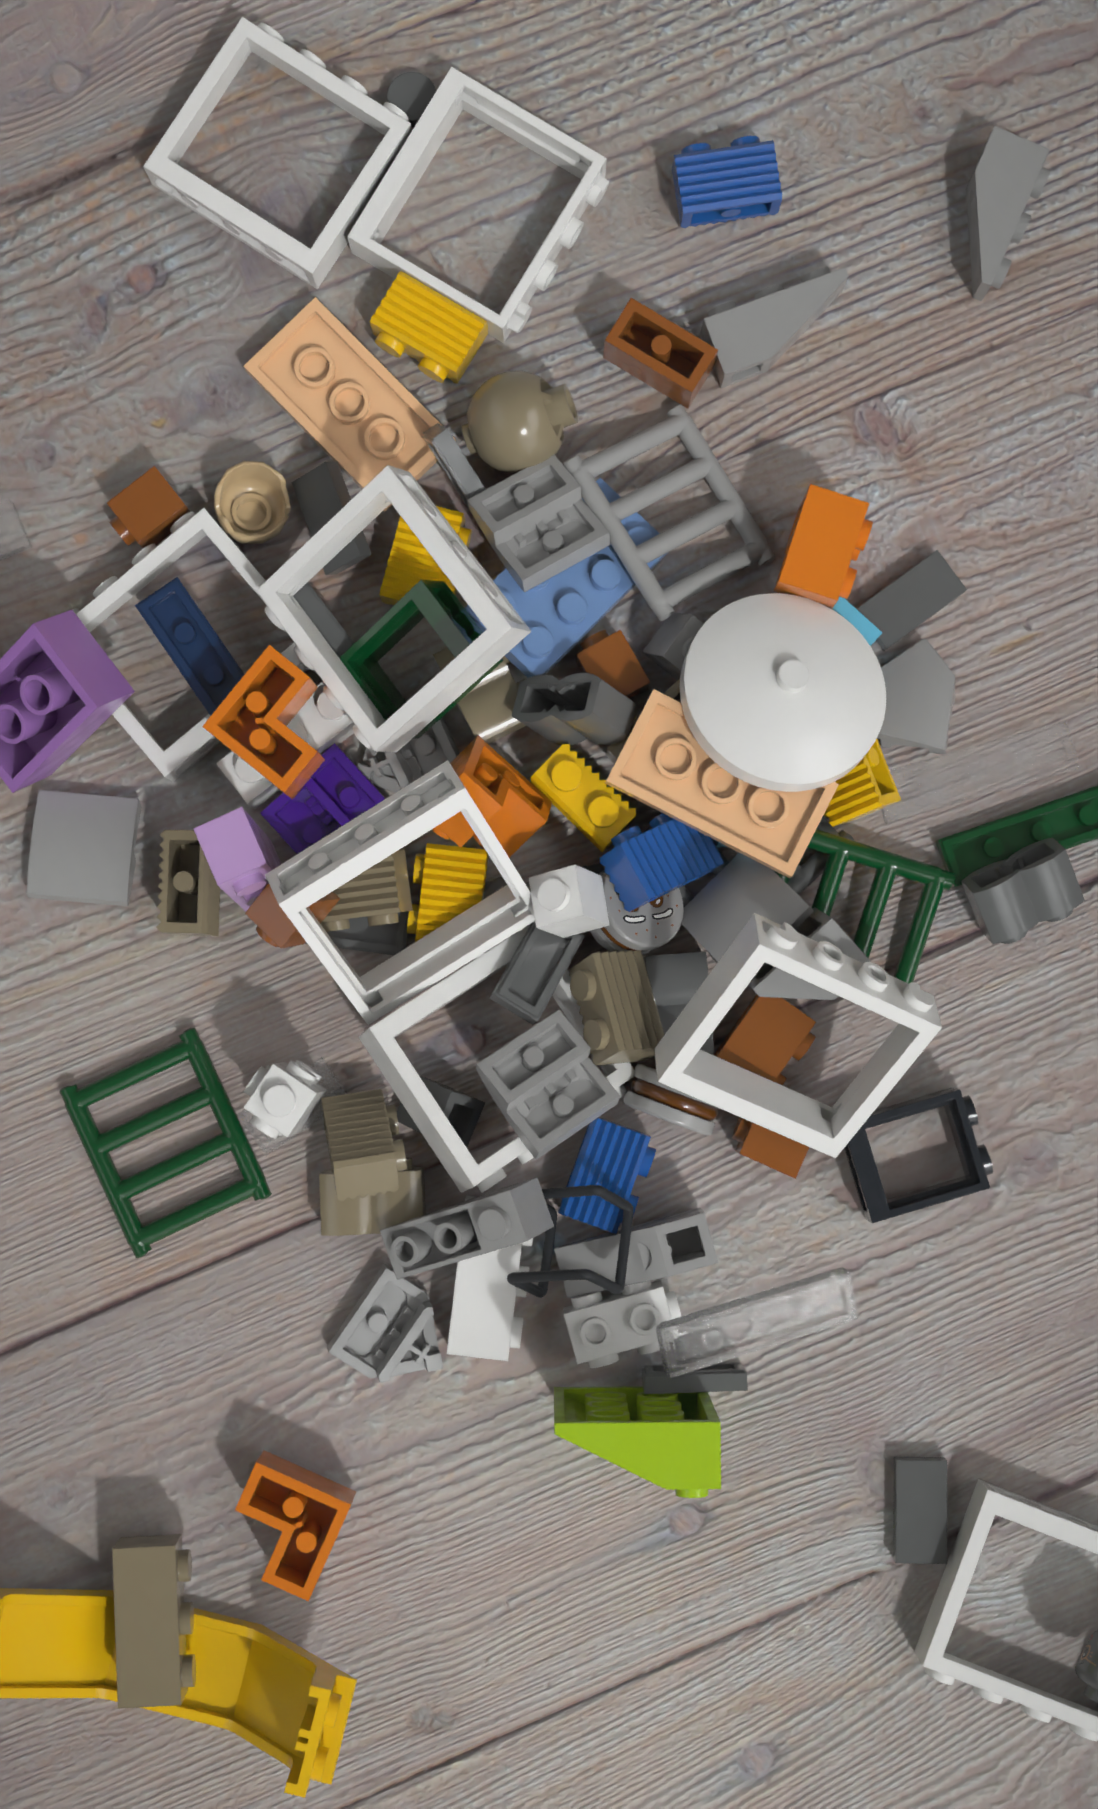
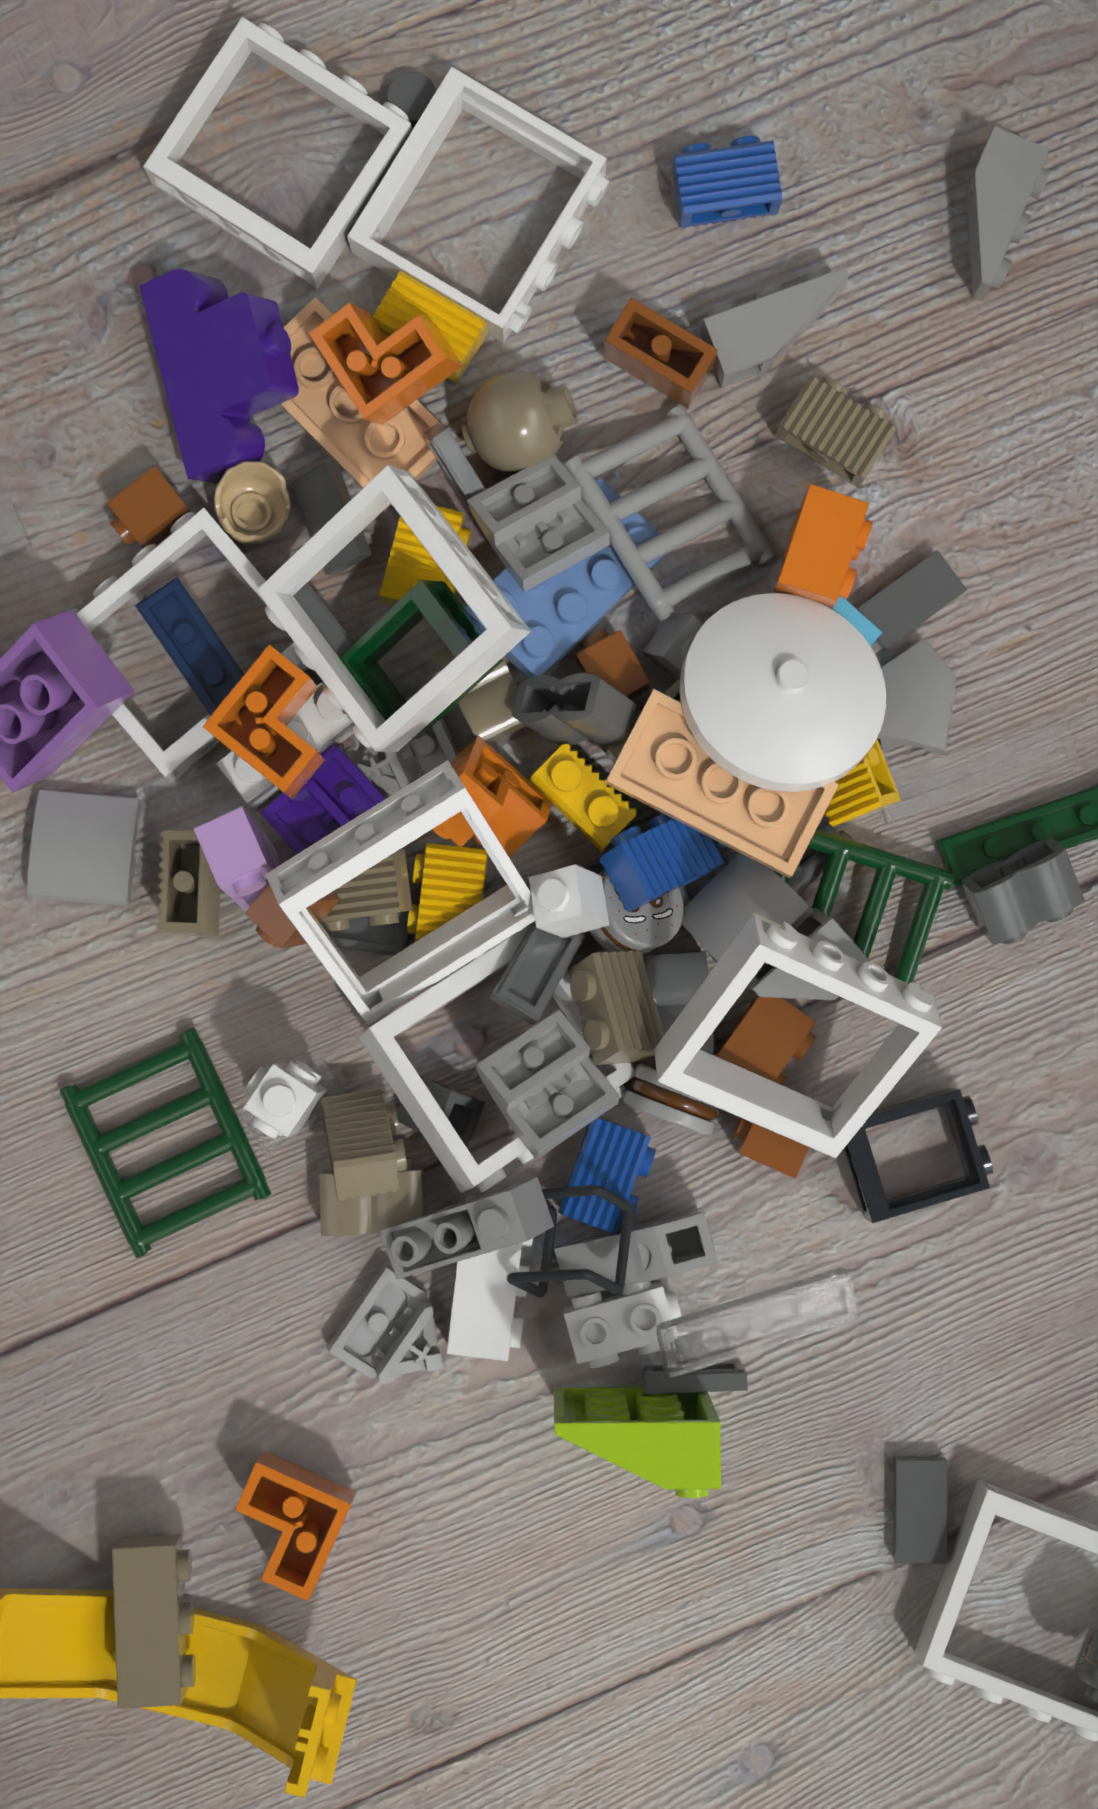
none -> dark purple brick [139,268,299,483]
none -> orange brick [309,303,463,425]
none -> dark tan brick [775,375,896,488]

